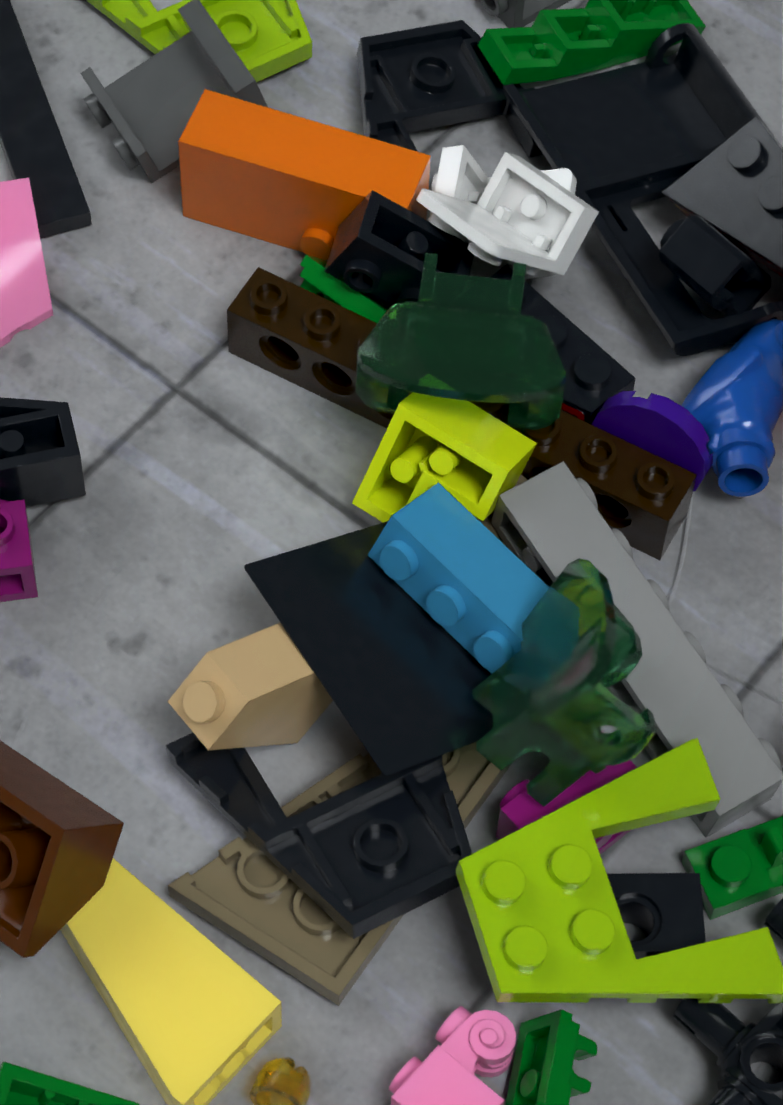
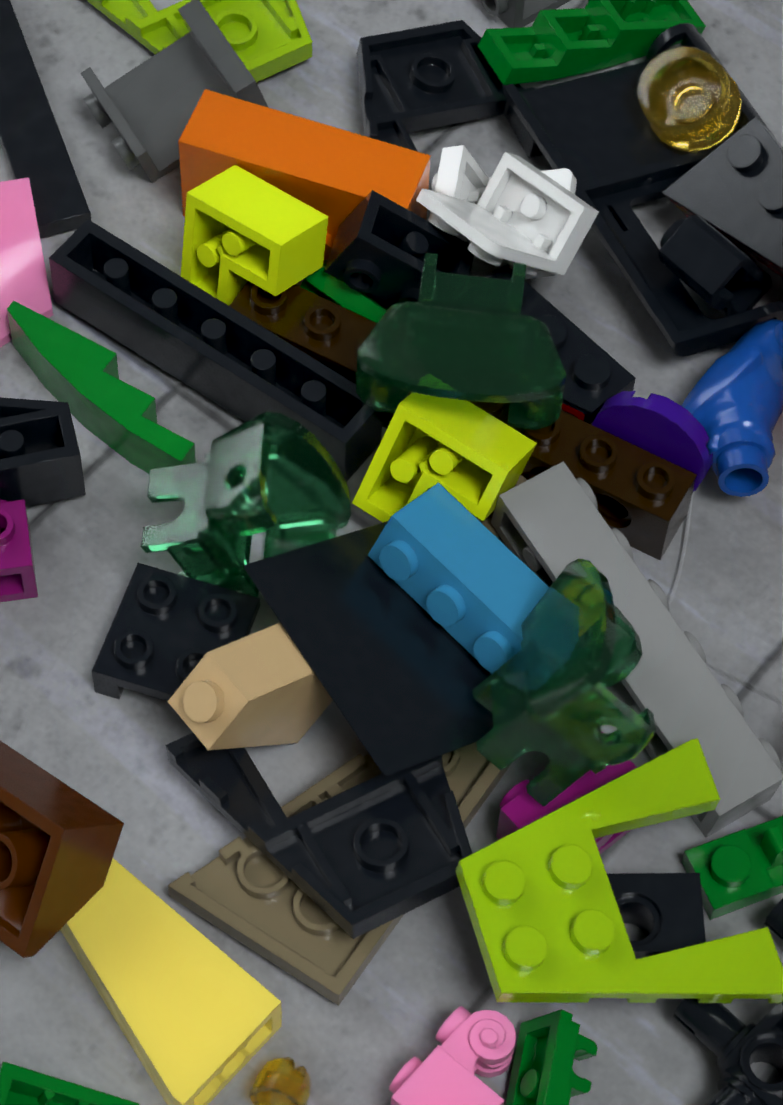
none -> green slope [7,301,197,495]
none -> black brick [49,219,383,484]
none -> black piece [92,563,260,701]
none -> clear green piece [141,412,352,597]
none -> neon yellow brick [181,165,329,306]
none -> clear yellow piece [637,46,742,152]

